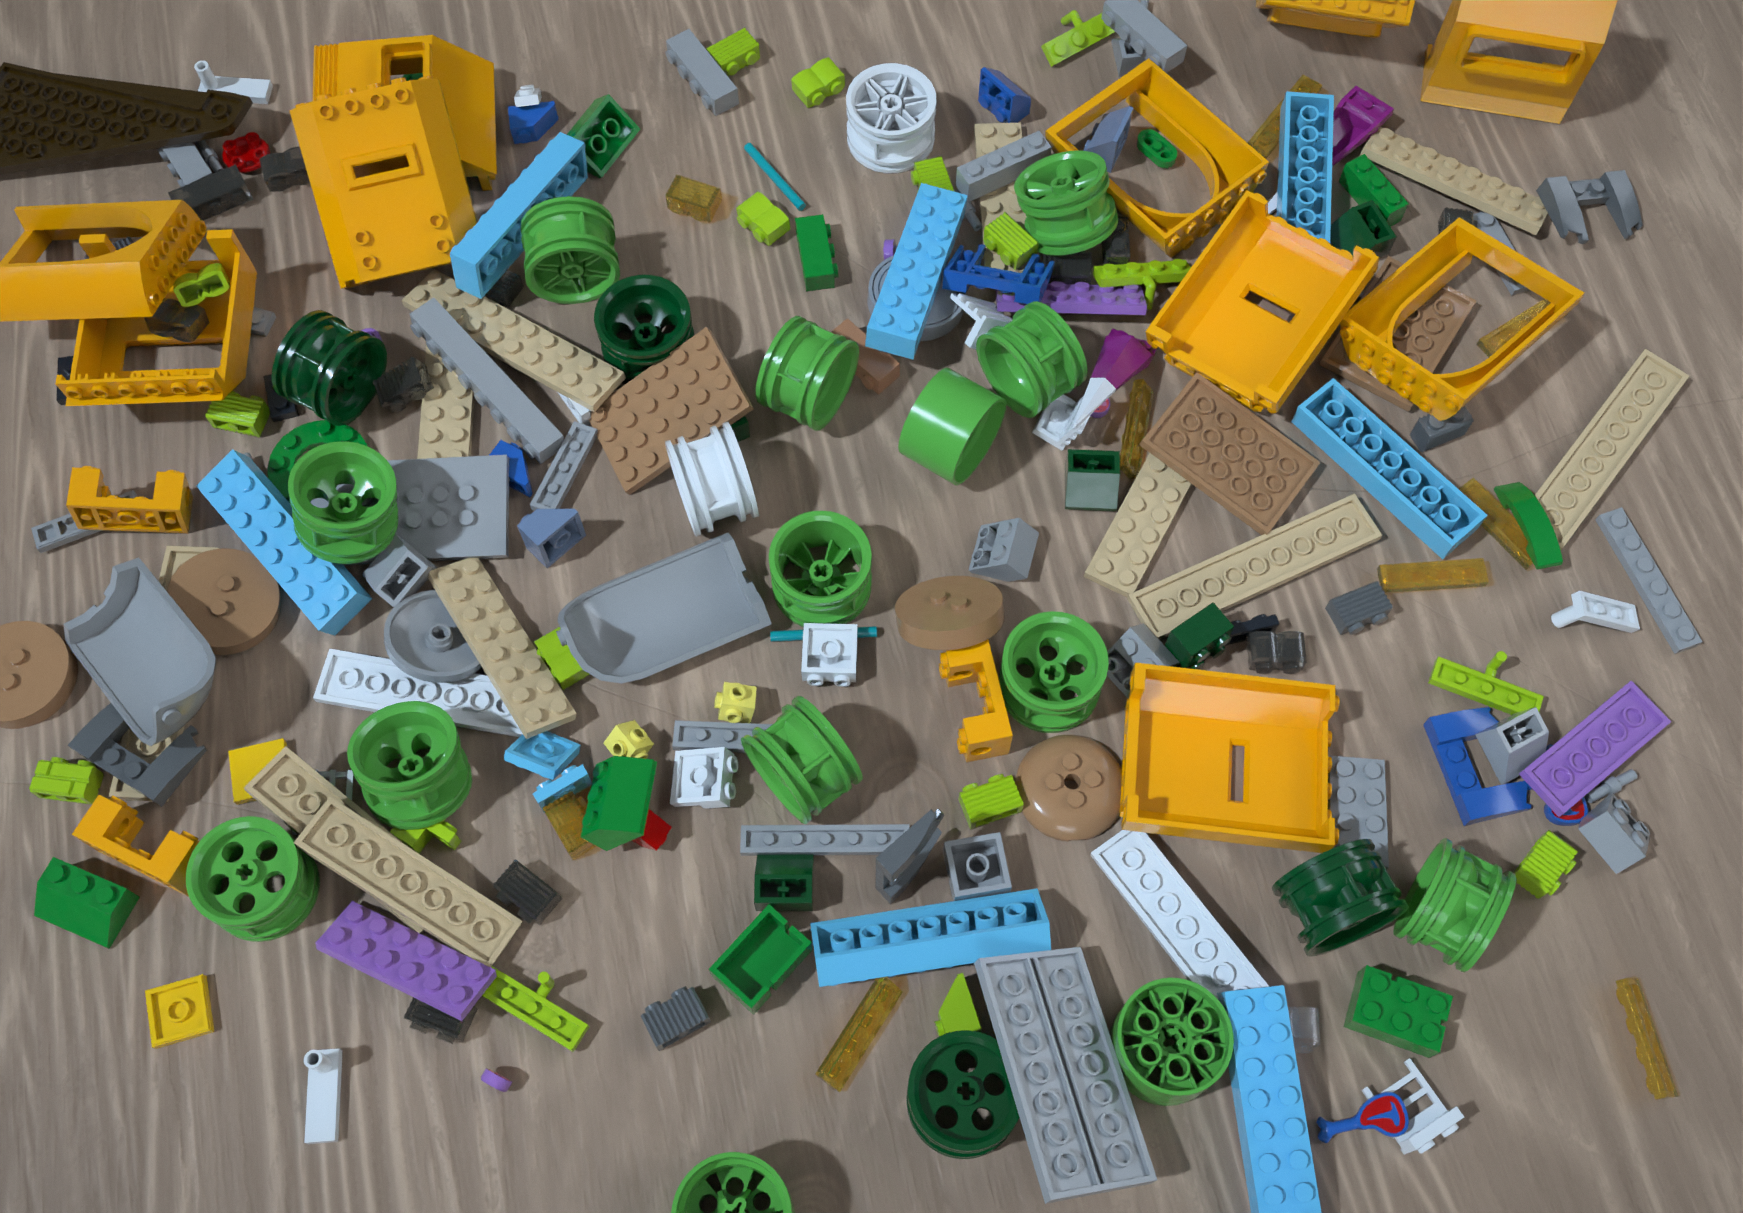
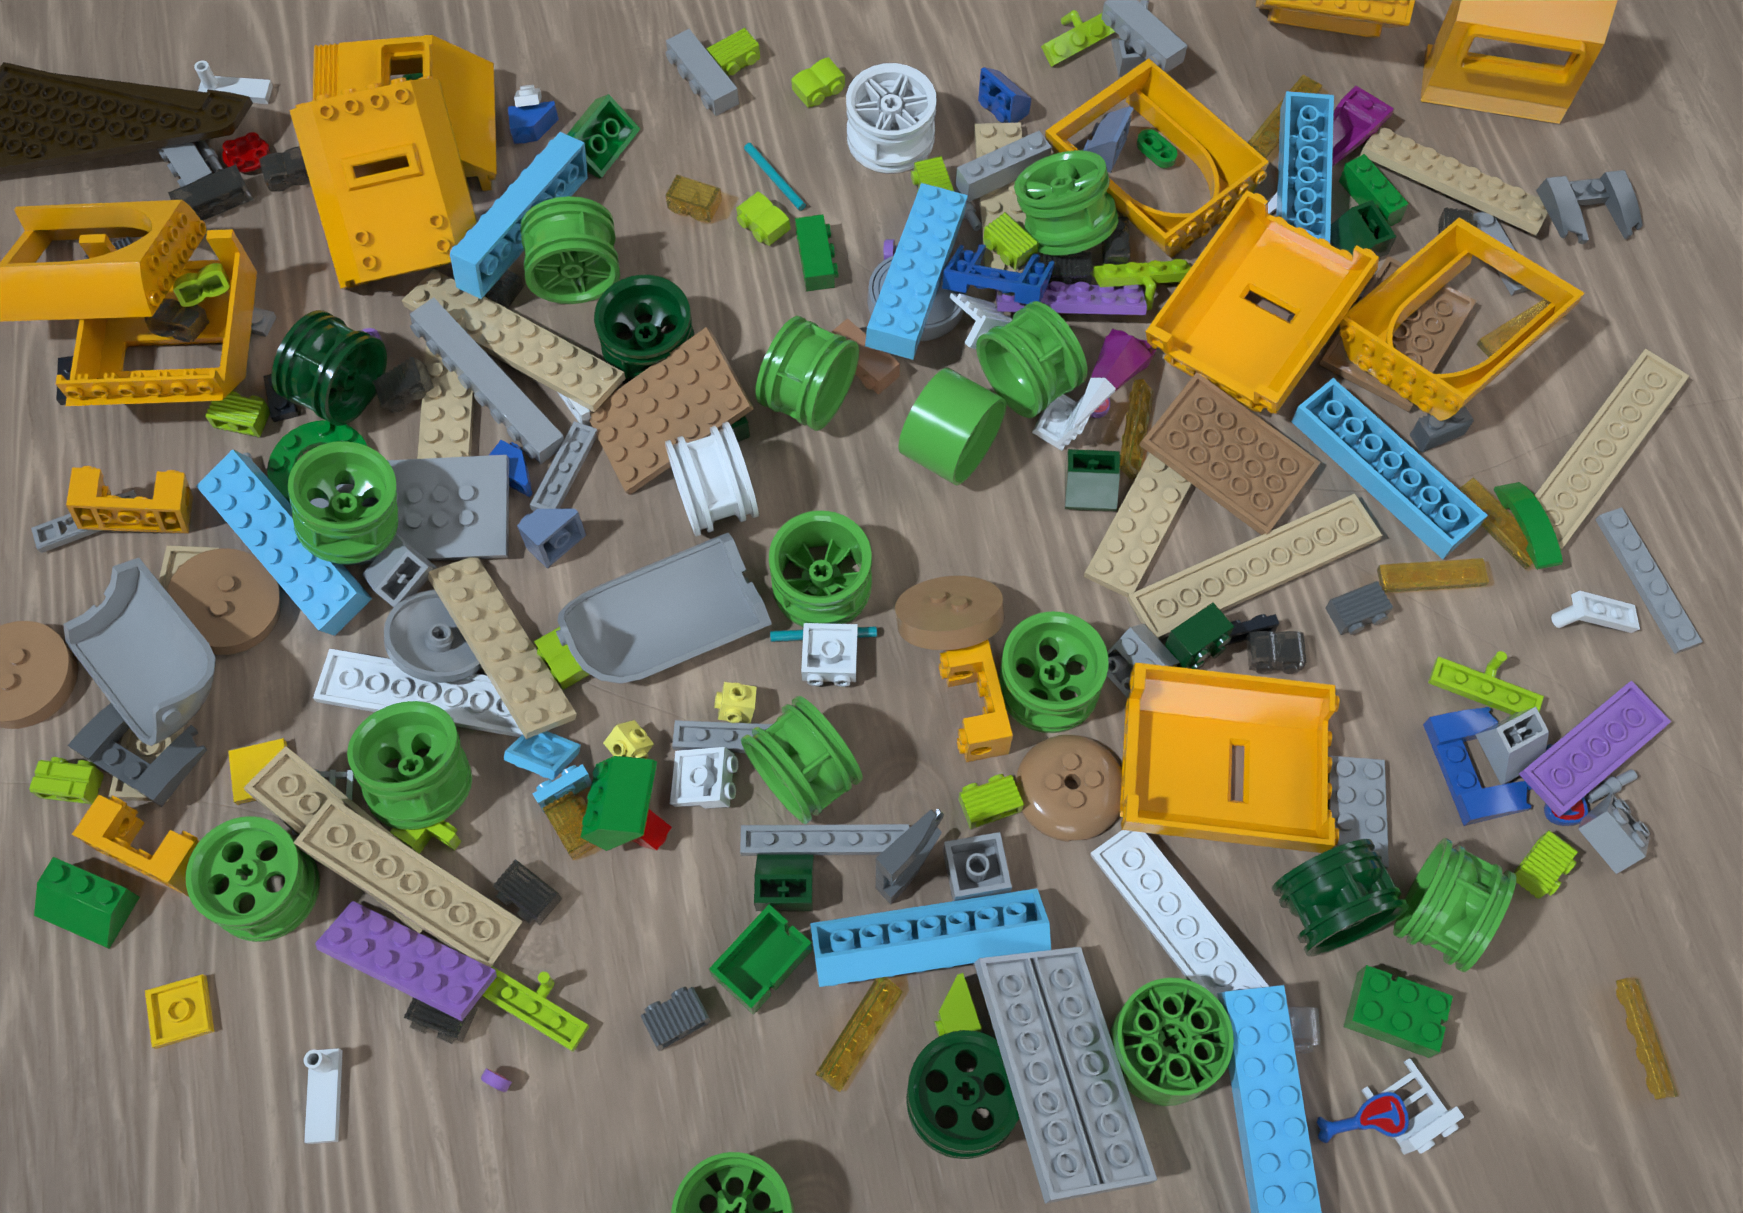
light grey slope [968,518,1039,582] -> none

